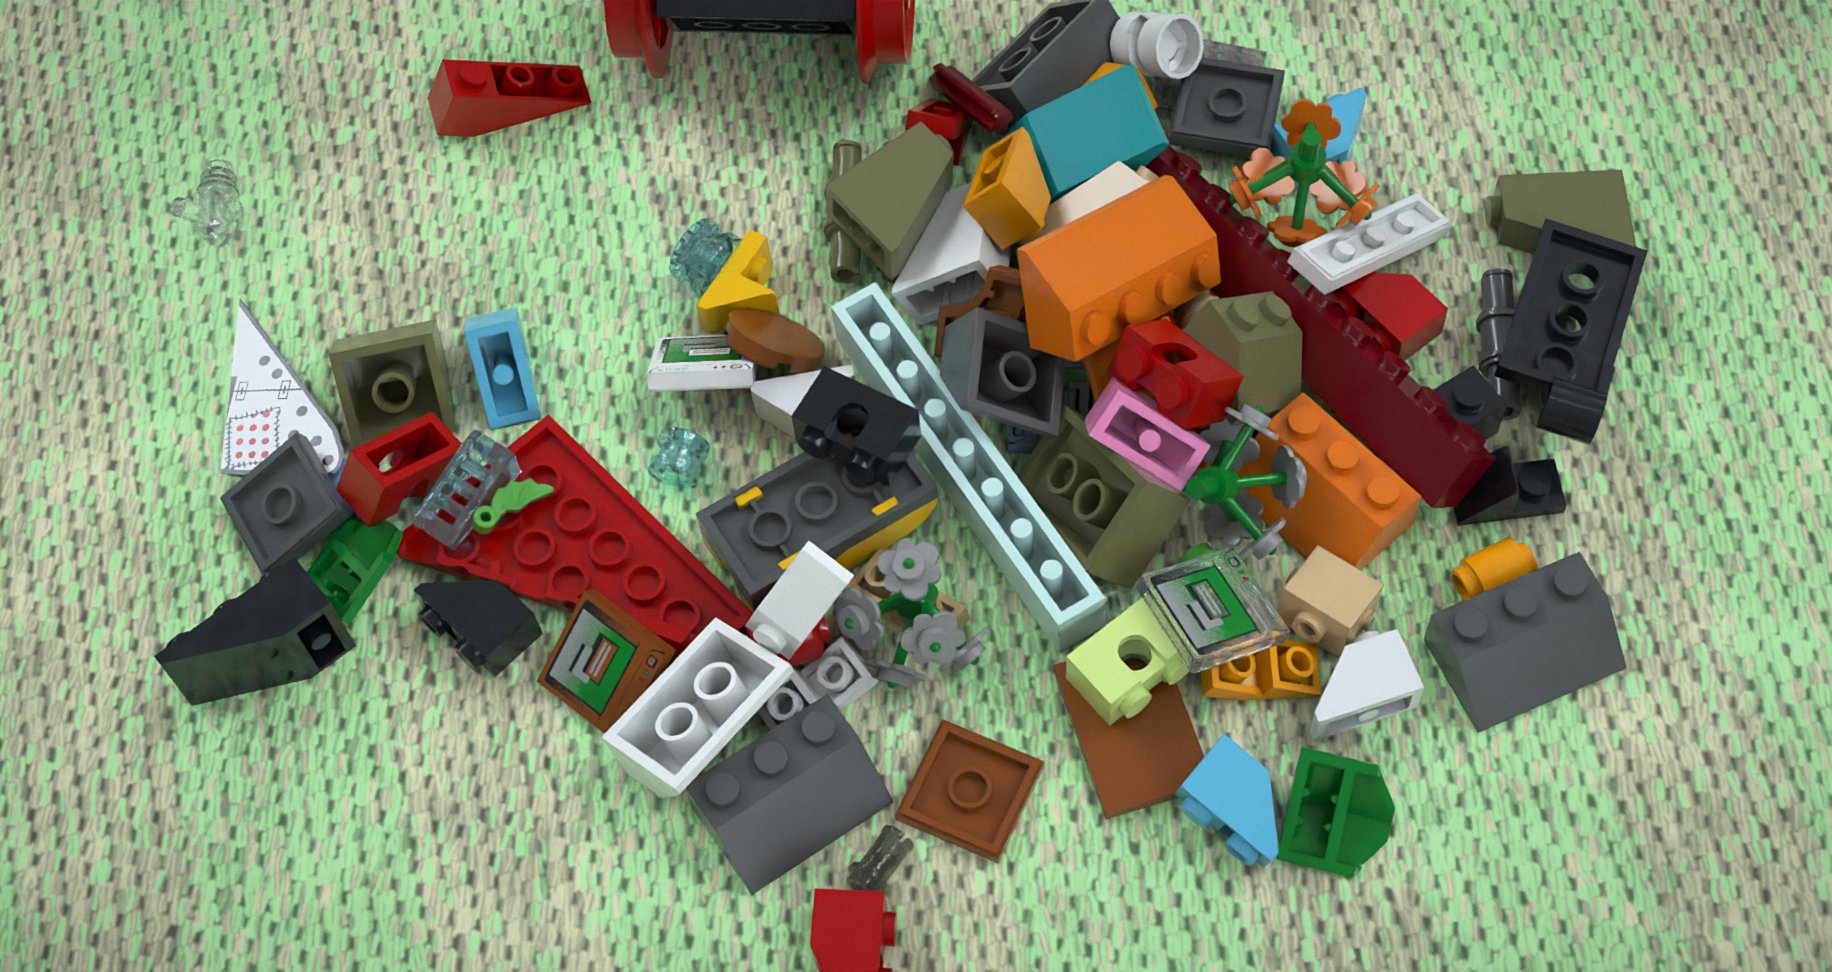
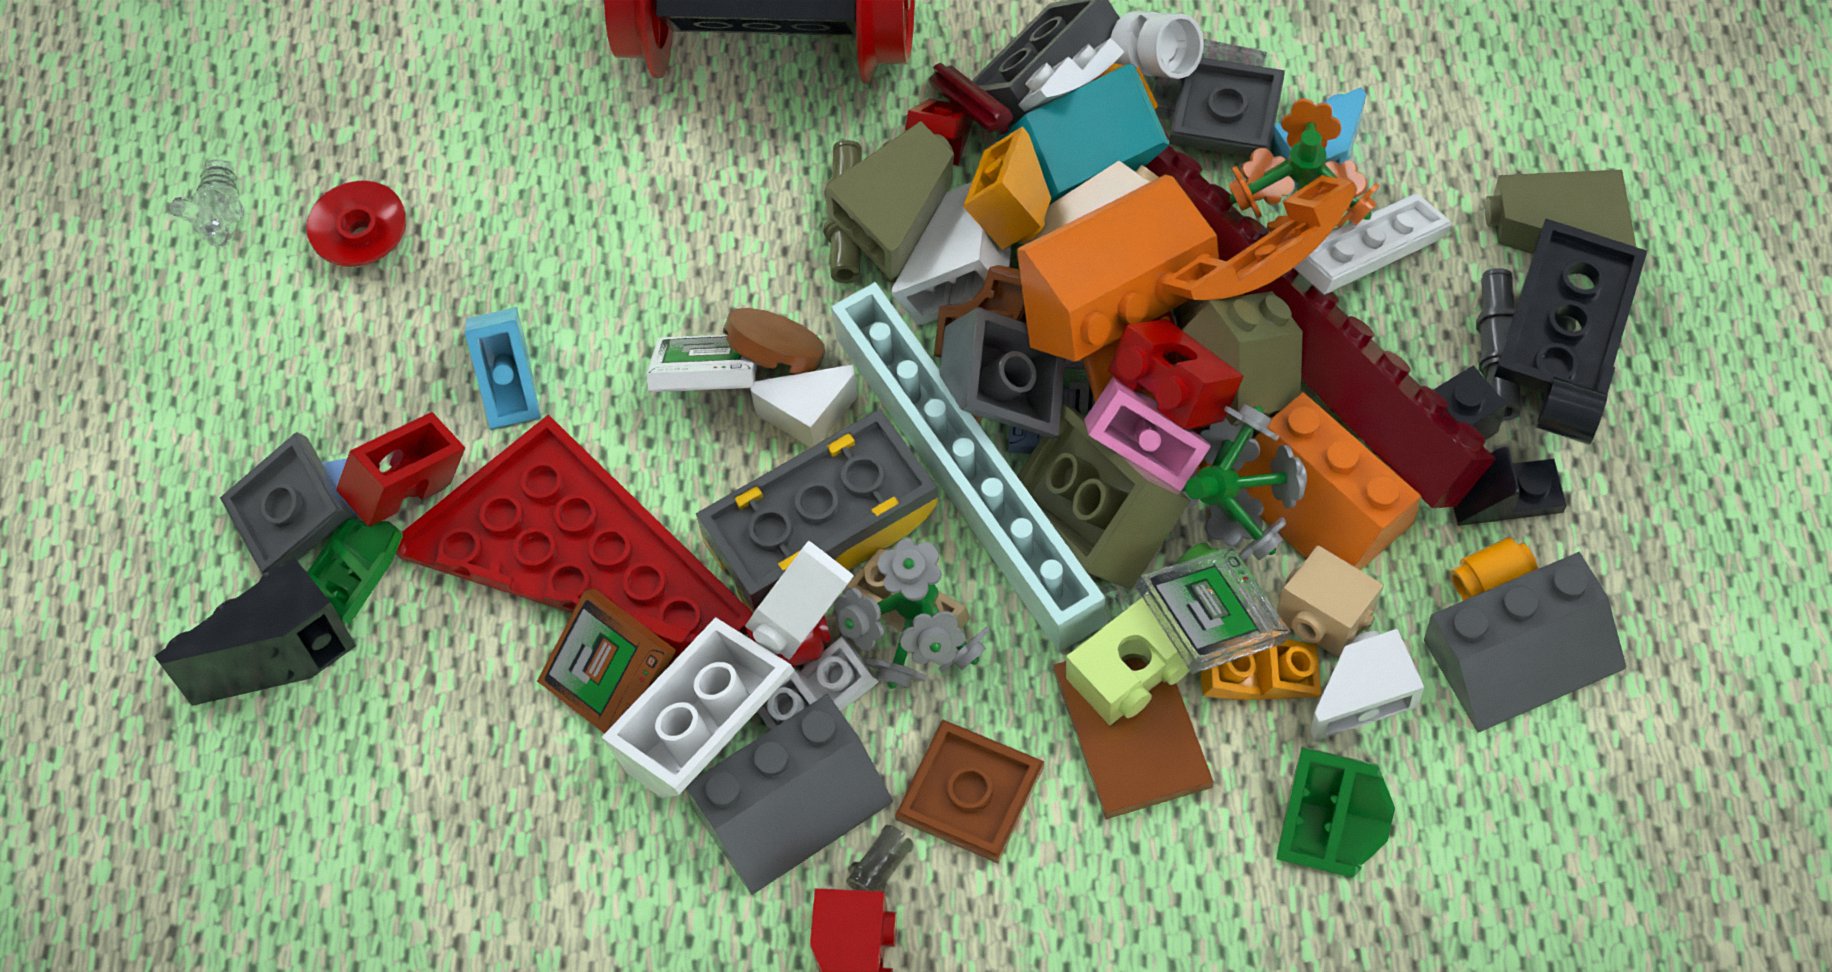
sticker [221,299,344,477] -> none
olive slope [329,319,457,449] -> none
clear light blue slope [411,429,521,550] -> none
black slope [414,580,543,677] -> none
red slope [427,59,591,137] -> none
bright green piece [472,478,553,534] -> none
clear light blue wheel [647,427,710,490] -> none
clear light blue wheel [669,218,742,296] -> none
yellow slope [696,229,780,333] -> none
black brick [791,366,921,487] -> none
medium azure slope [1174,734,1279,867] -> none
red slope [1332,272,1448,361] -> none
none -> red dish [306,180,407,267]
none -> white slope [1018,38,1124,112]
none -> orange slope [1161,175,1357,300]

